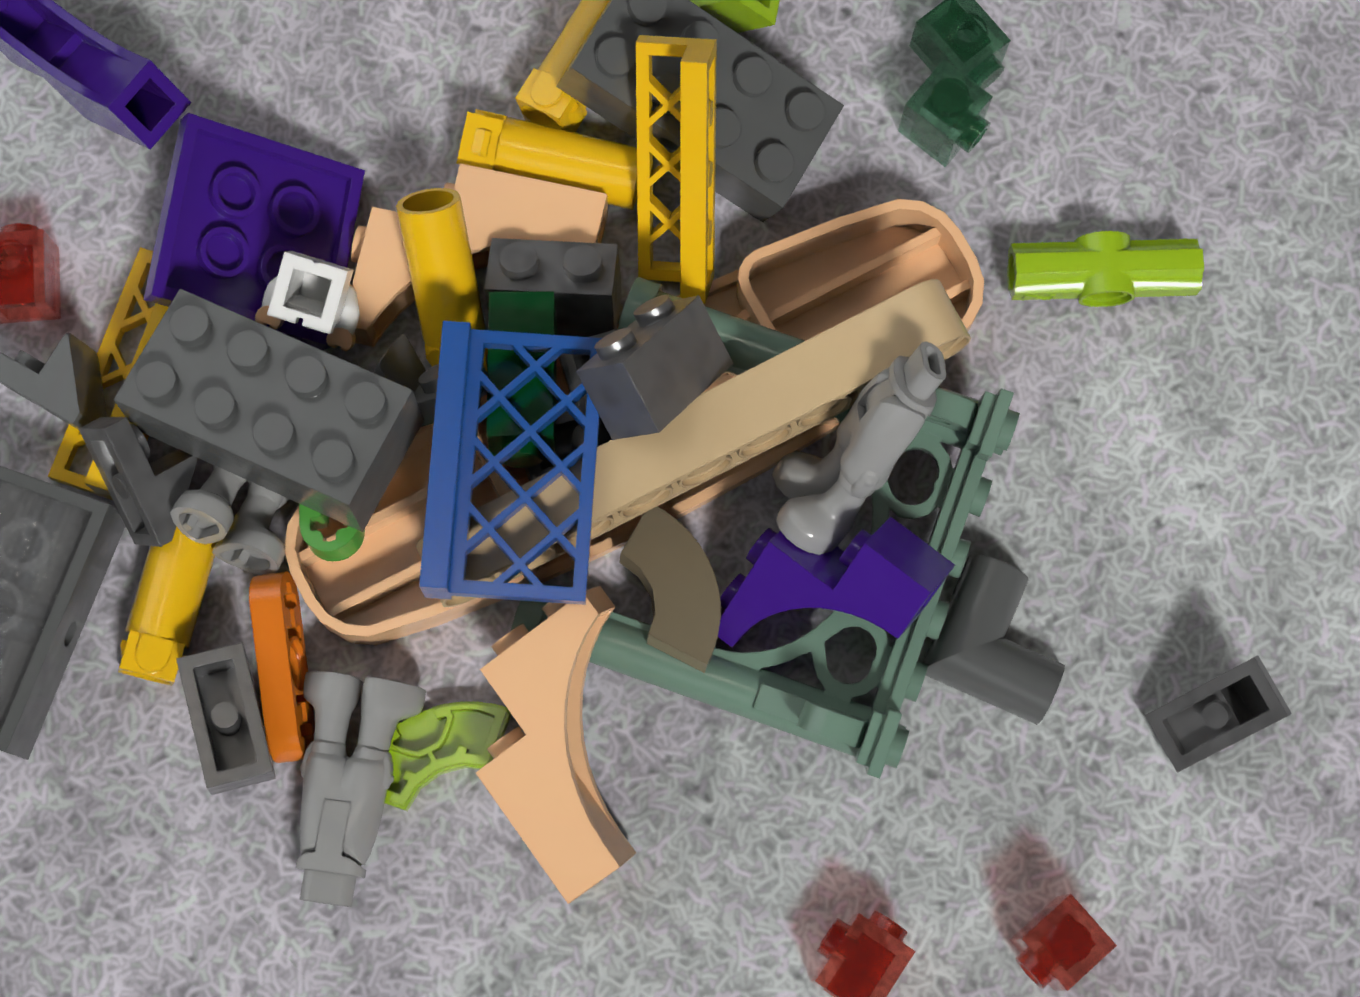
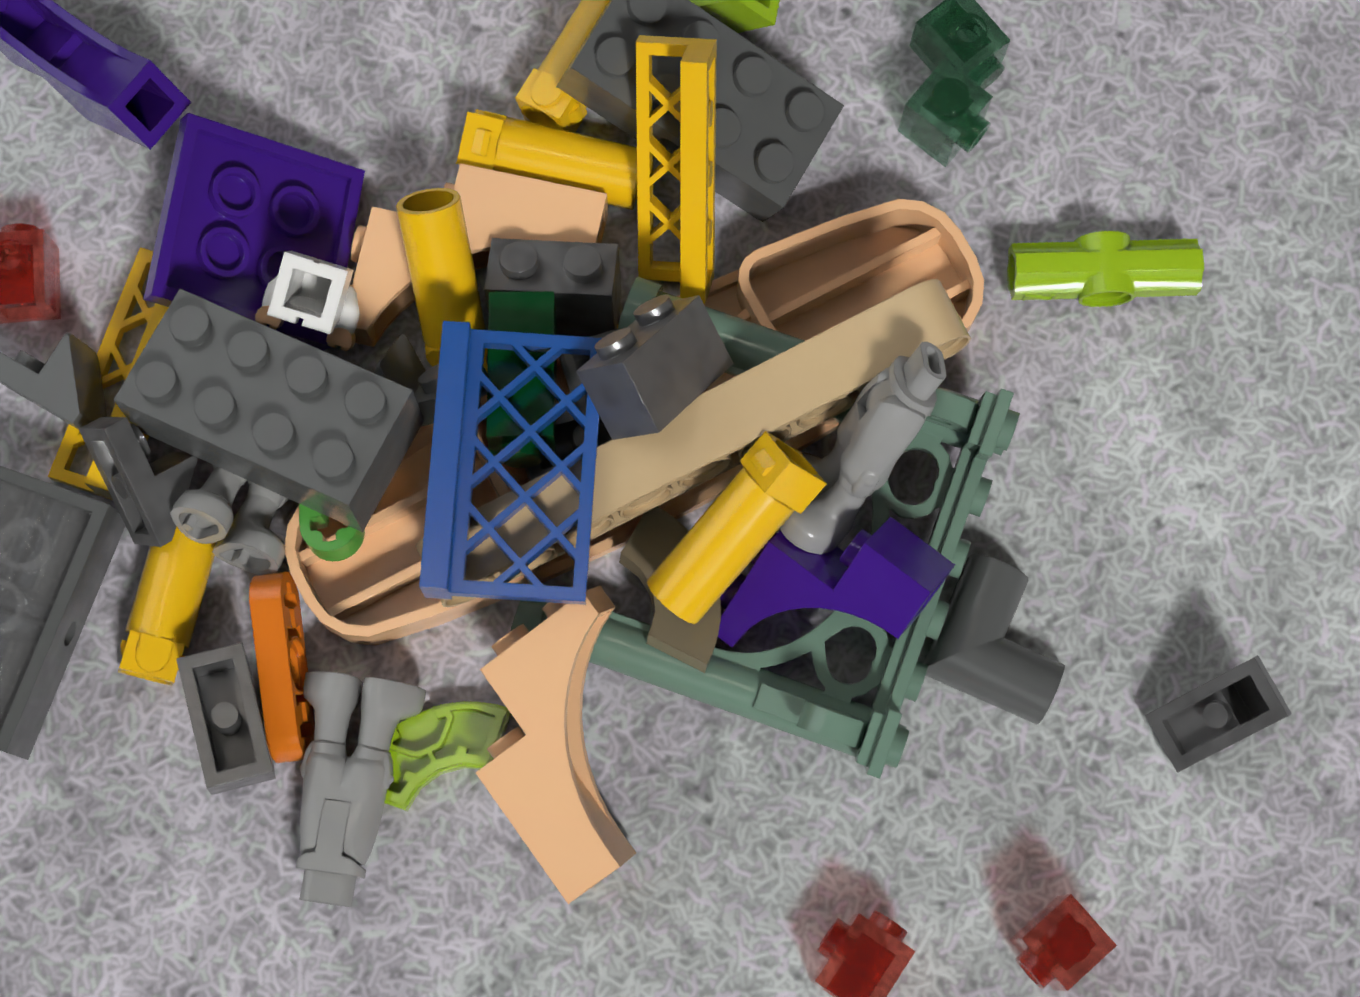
none -> yellow piece [647,431,827,624]

